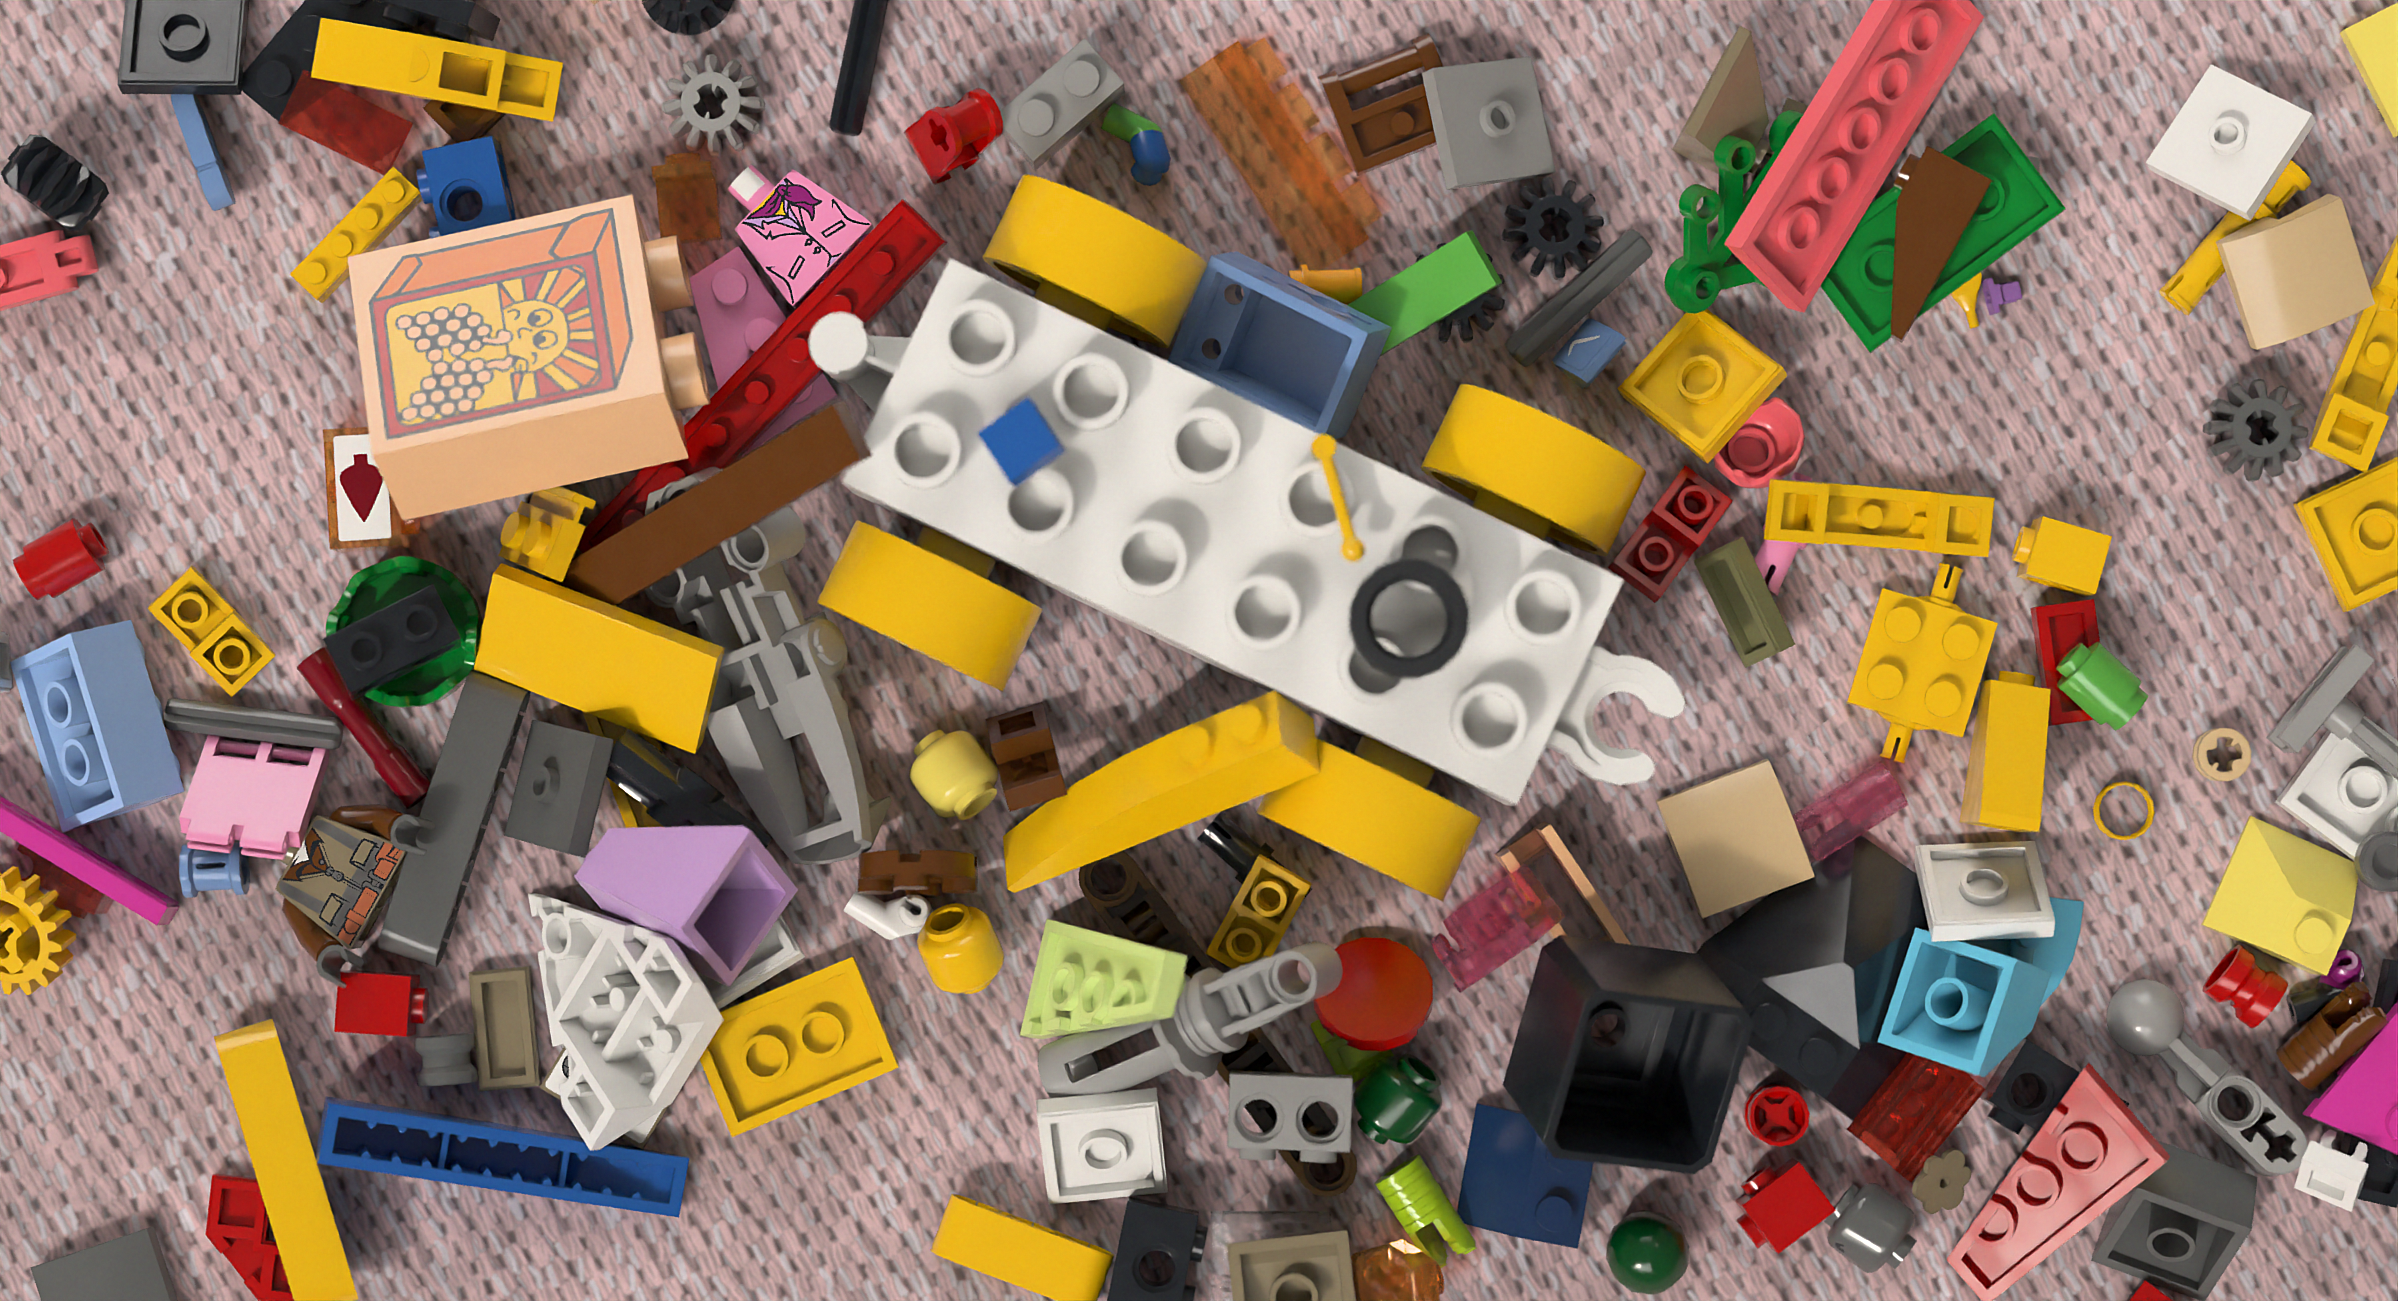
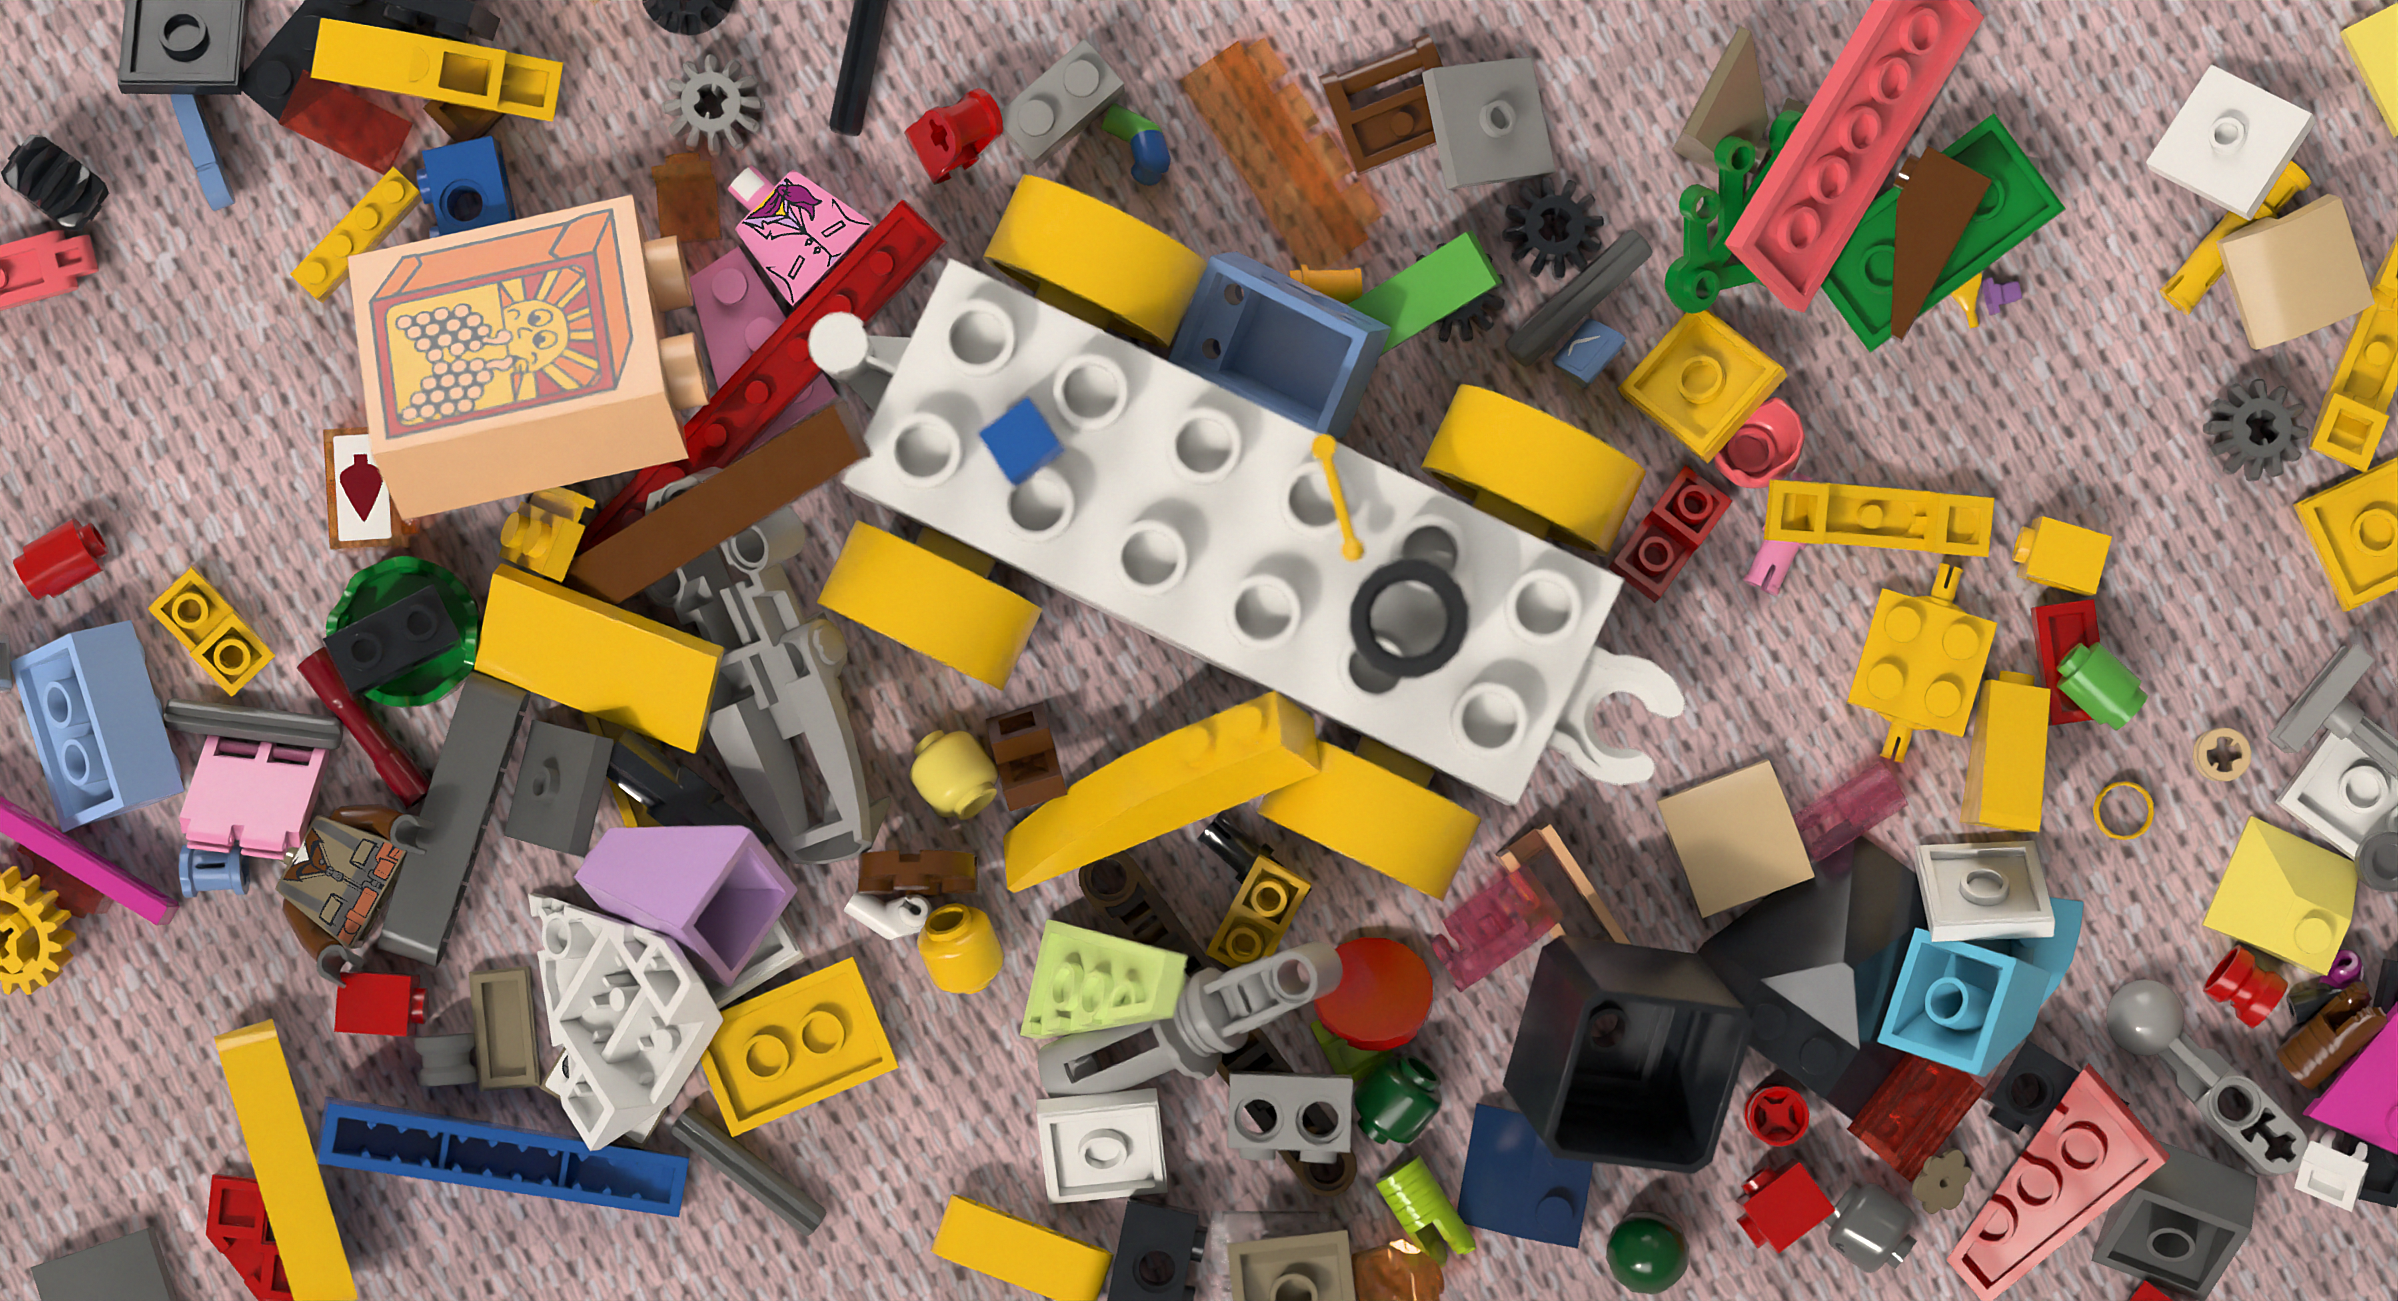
olive tile [1693,537,1796,668] -> none
none -> dark grey axle [671,1107,827,1236]

